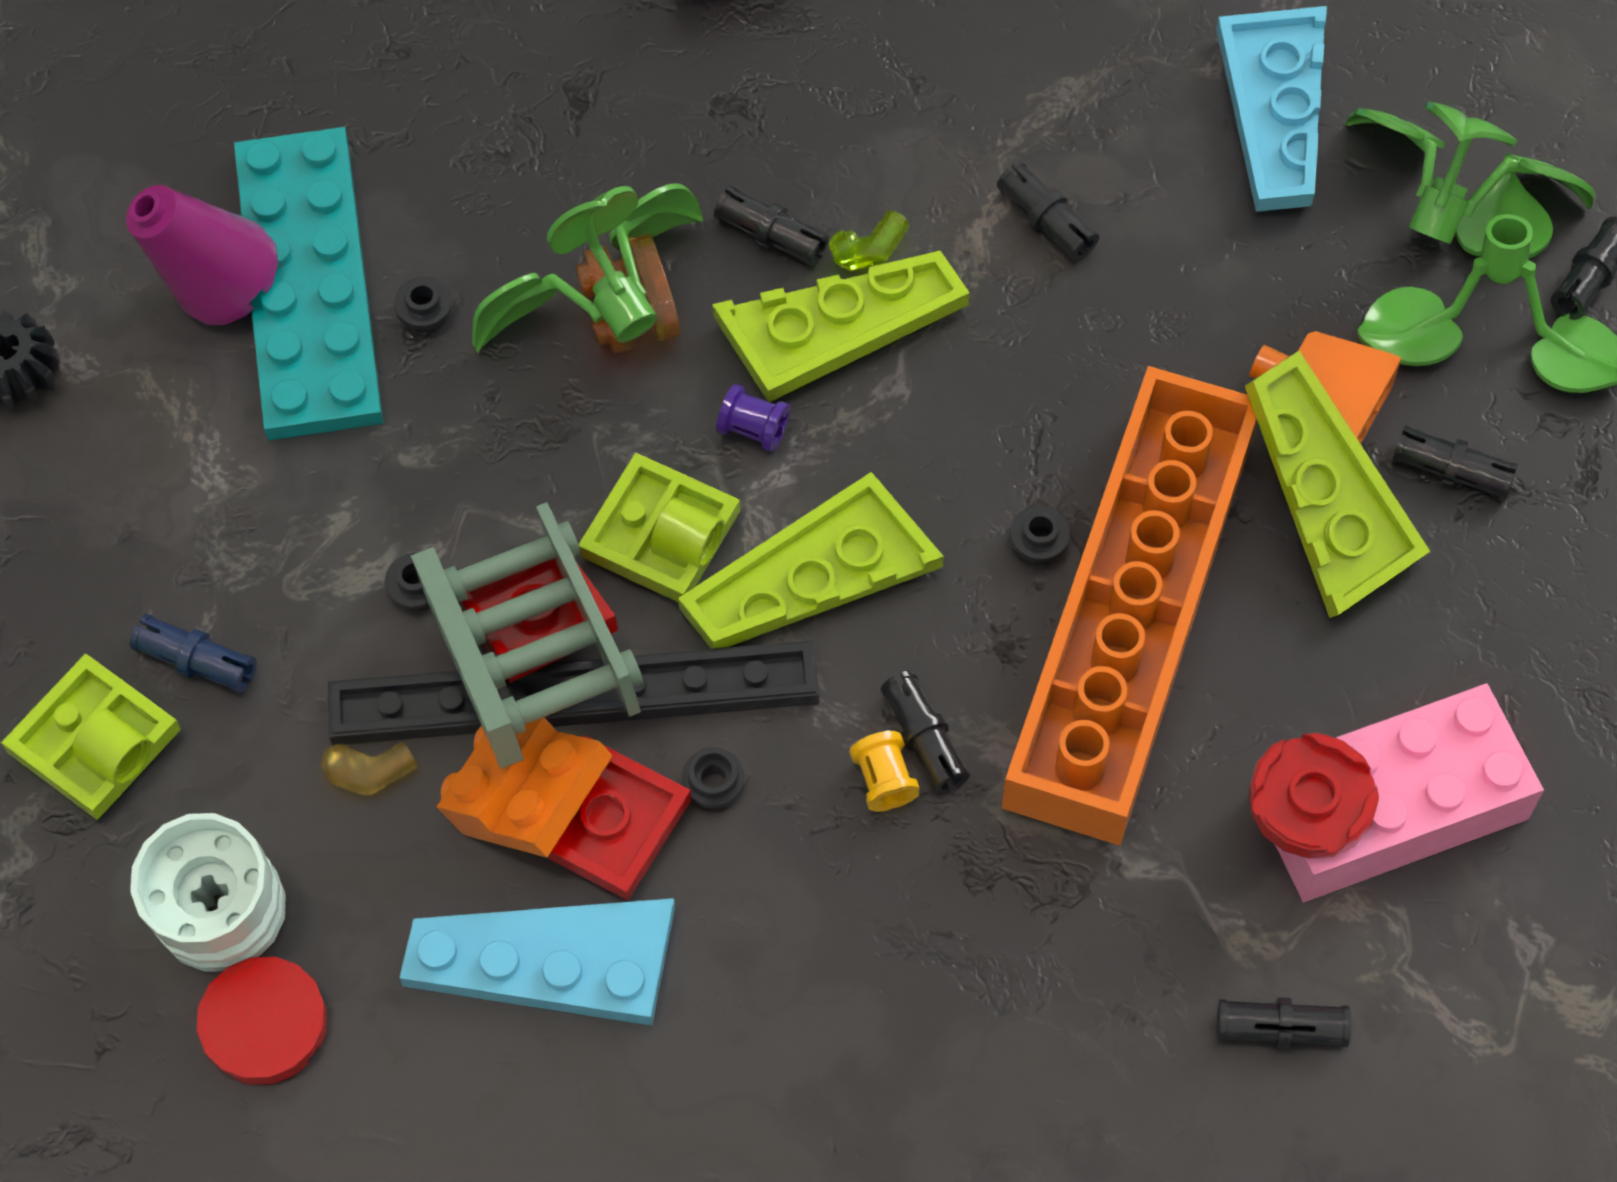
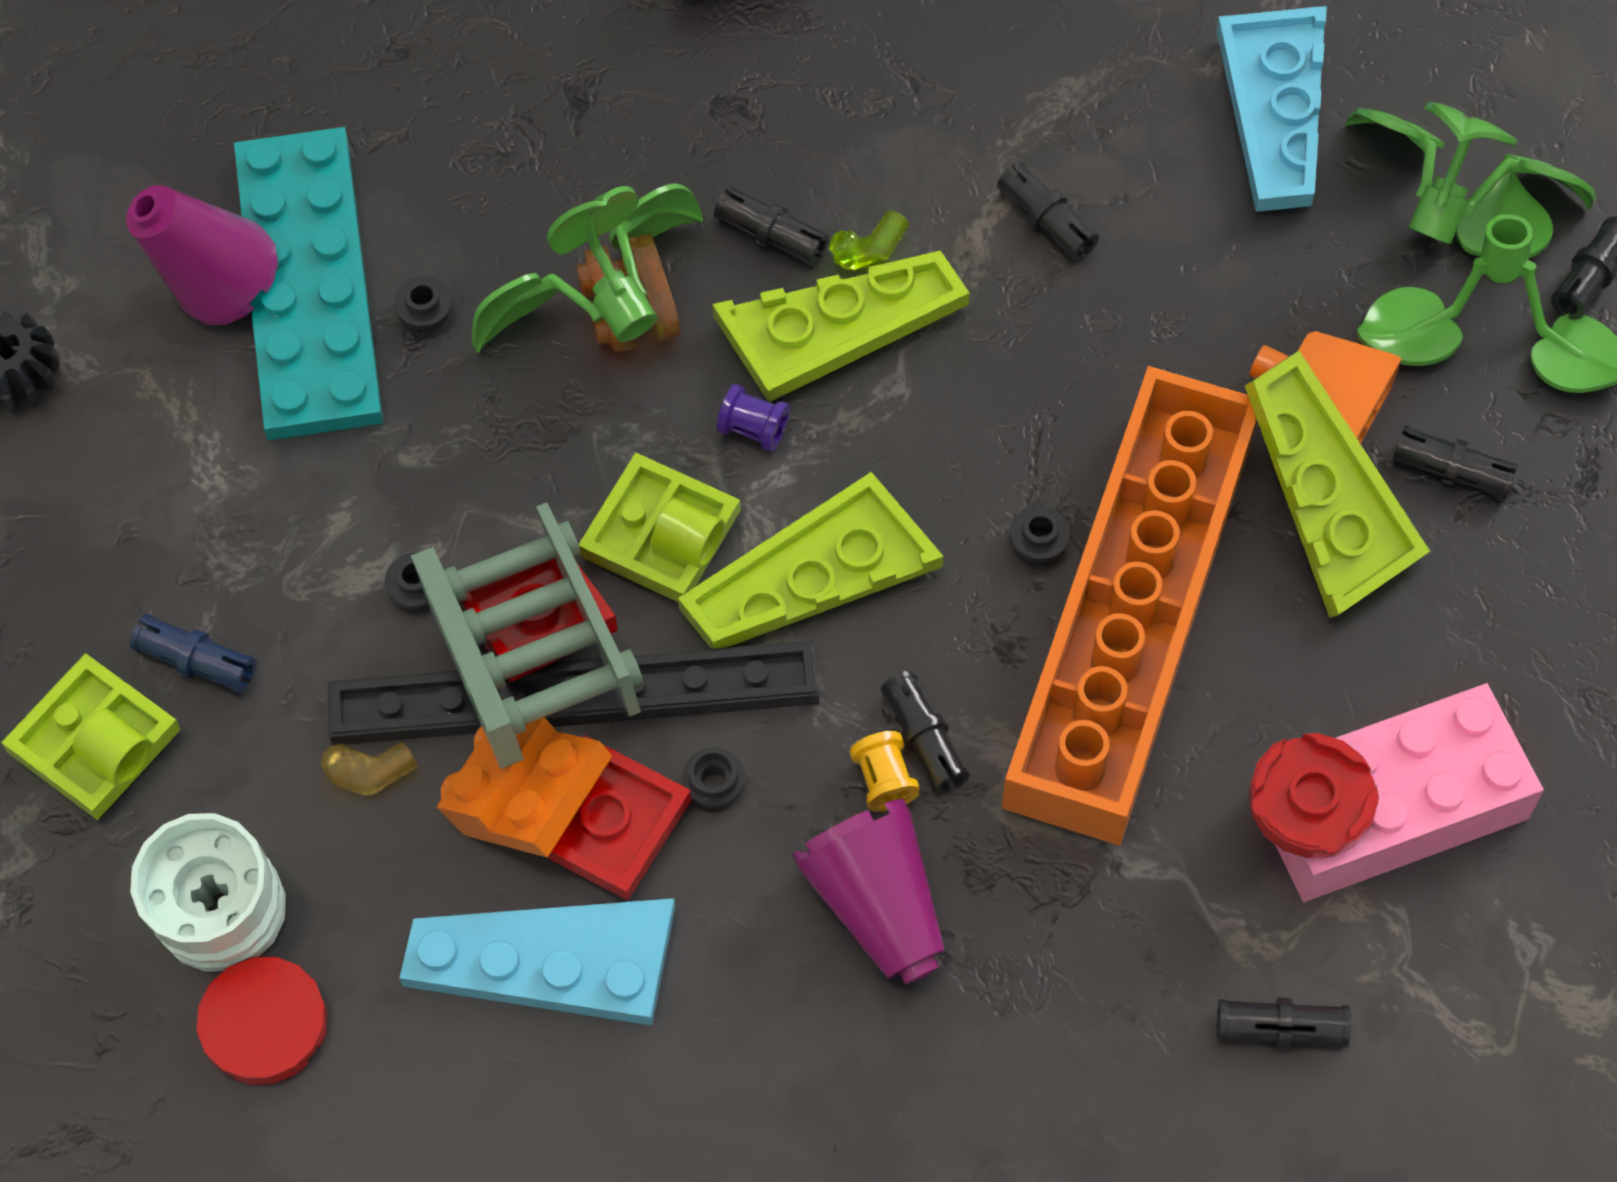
none -> magenta cone [792,799,945,985]

